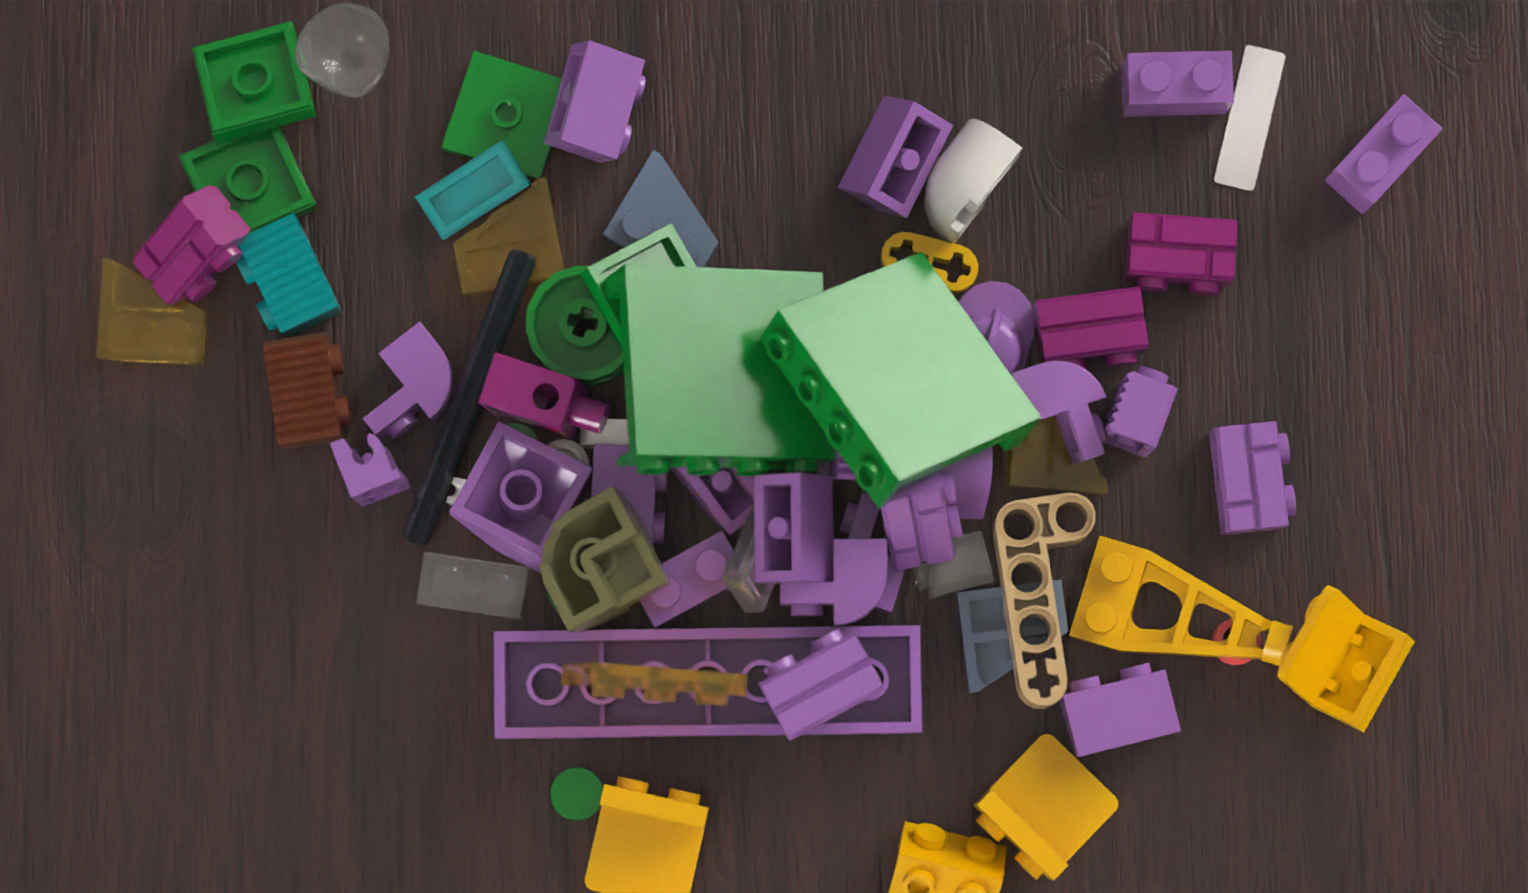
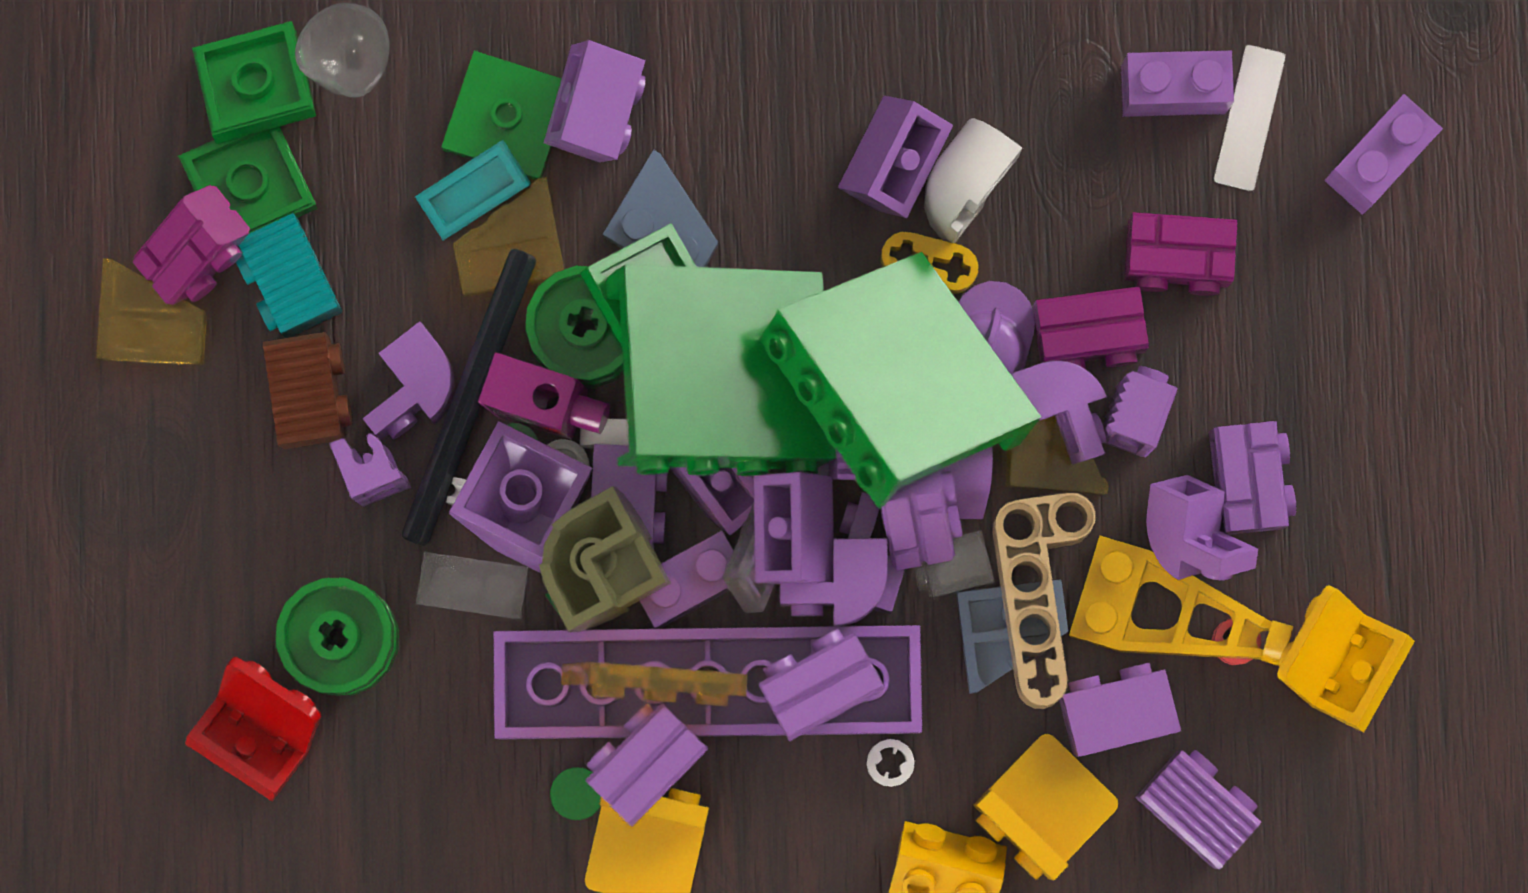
none -> red bracket [185,657,321,802]
none -> green wheel [276,578,399,695]
none -> medium lavender brick [585,703,708,826]
none -> white bush [866,739,915,787]
none -> medium lavender brick [1135,750,1261,869]
none -> medium lavender brick [1146,475,1258,580]

